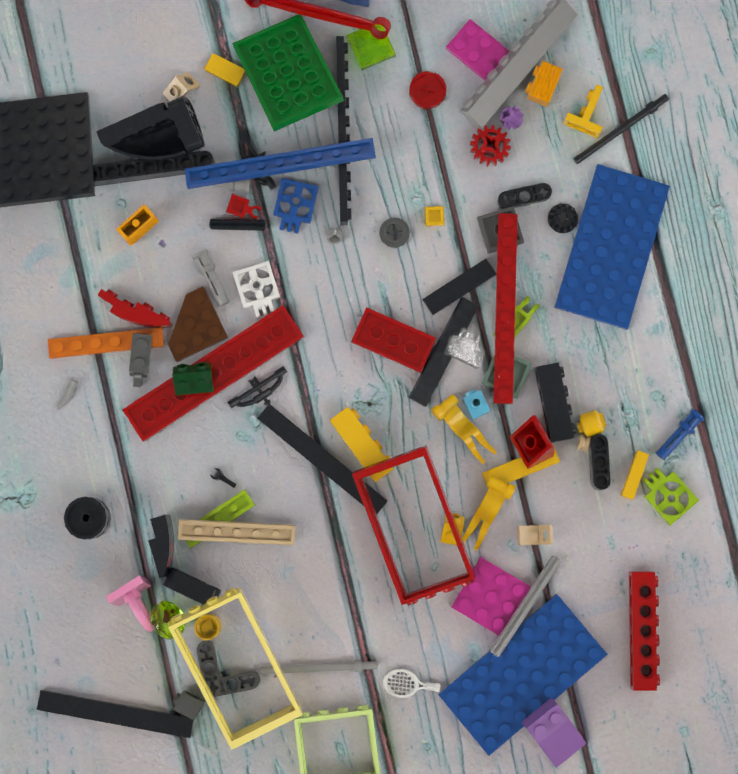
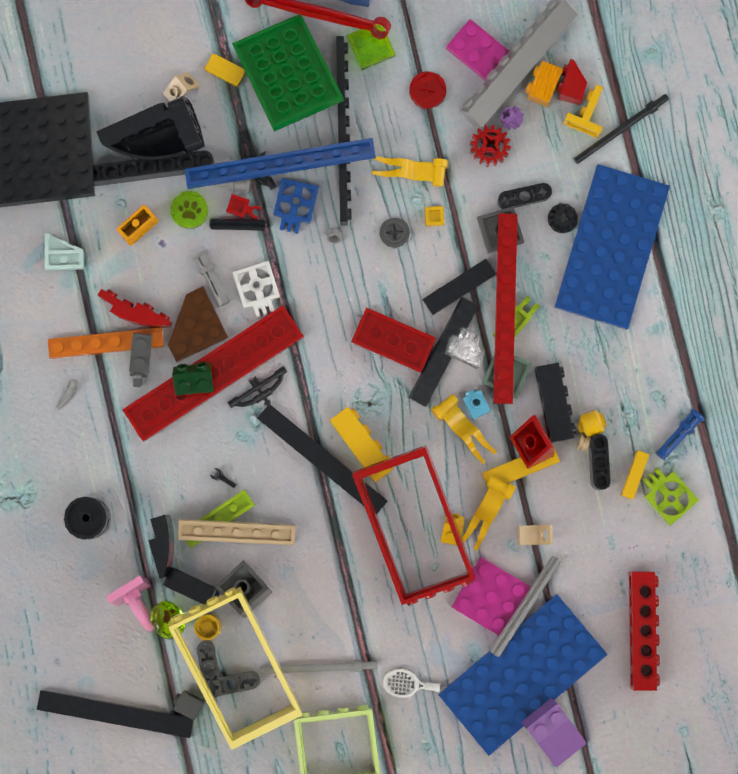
none -> light aqua wing [44,233,84,271]
none -> clear neon green tile [170,191,208,229]
none -> dark grey slope [214,560,273,618]
none -> yellow flag [372,156,448,187]
none -> red slope [557,59,587,105]

